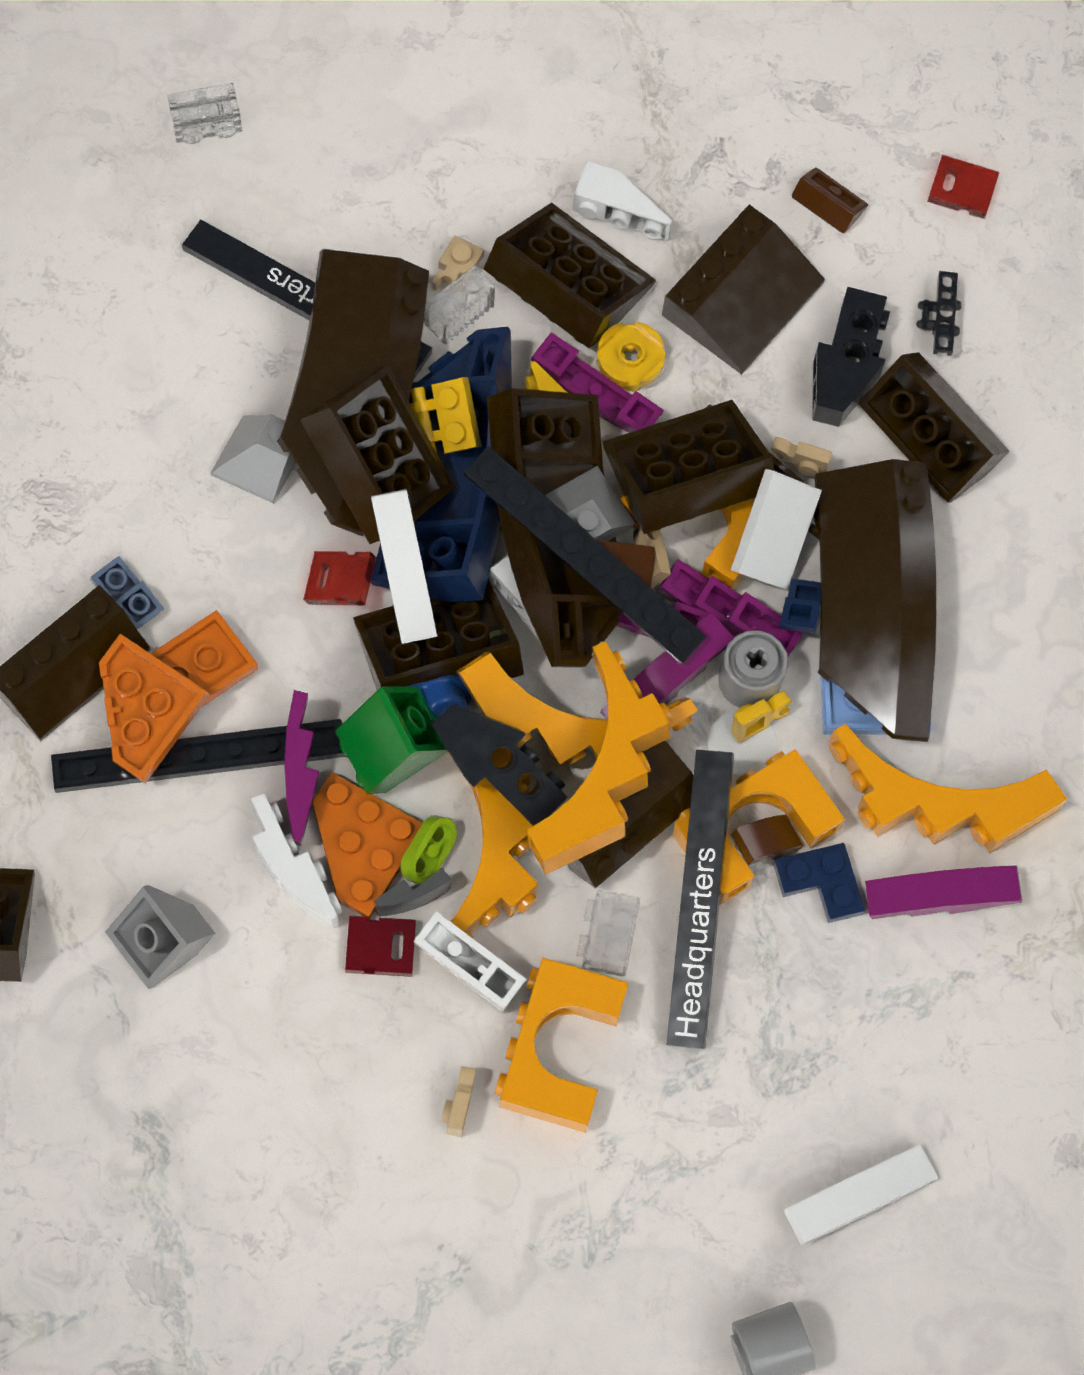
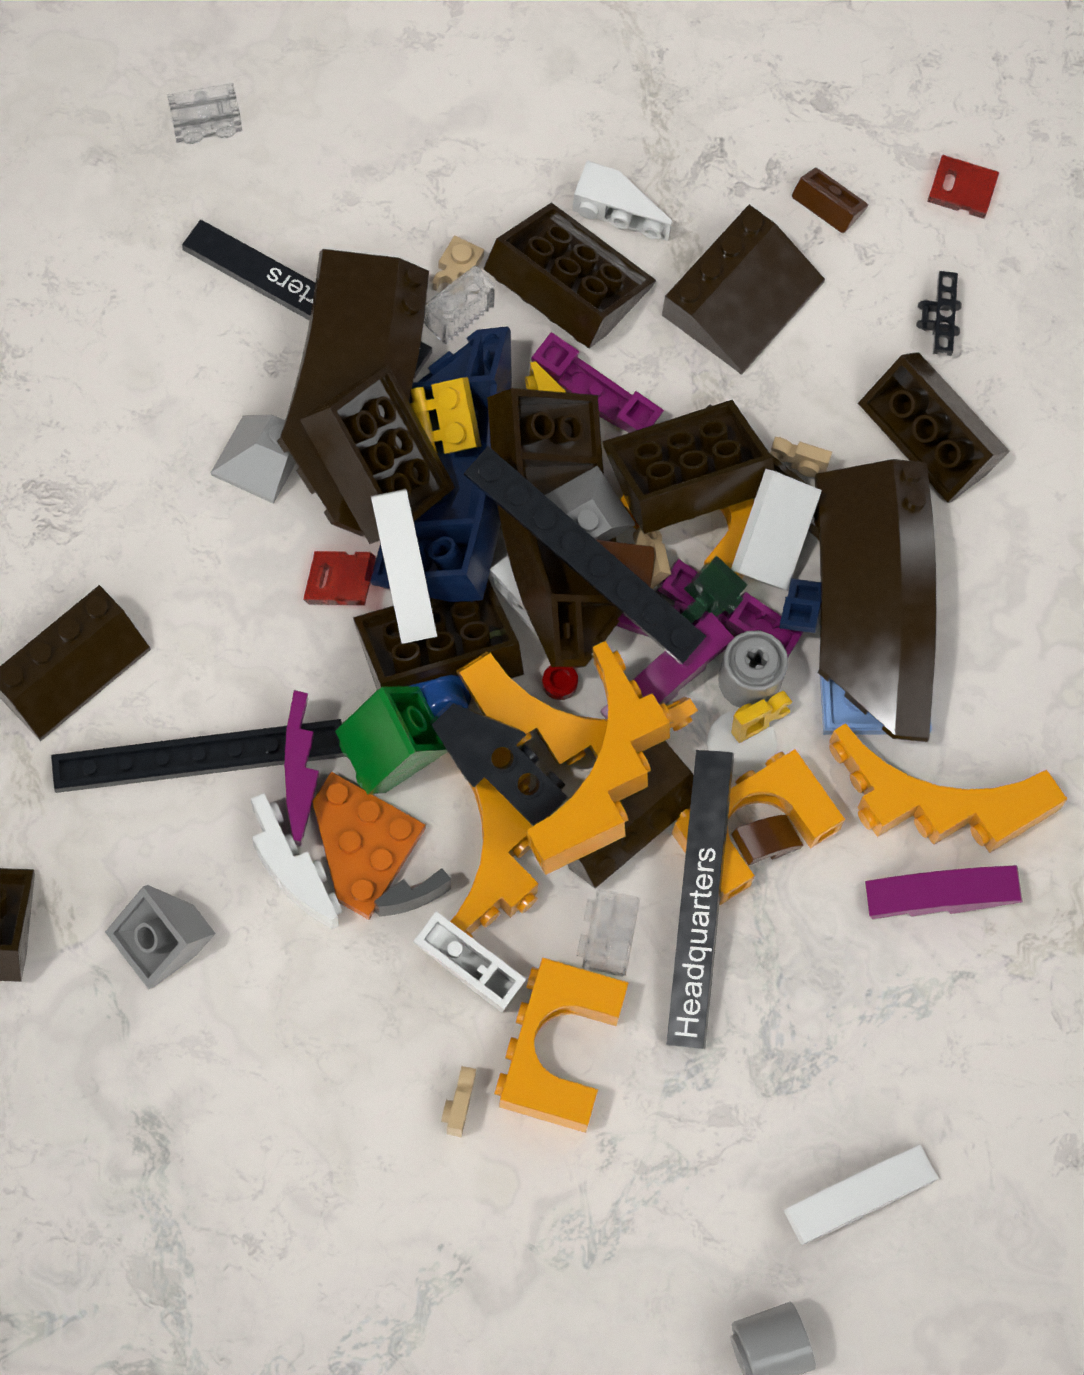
sand blue slope [90,556,164,630] -> none
orange plate [99,634,210,784] -> none
orange plate [151,610,259,707] -> none
dark red piece [345,916,416,977] -> none
lime plate [401,815,457,884] -> none
yellow plate [596,322,665,392] -> none
dark blue plate [773,843,865,923] -> none
black brick [812,286,890,427] -> none
none -> red tile [542,665,578,700]
none -> clear green brick [681,556,748,623]

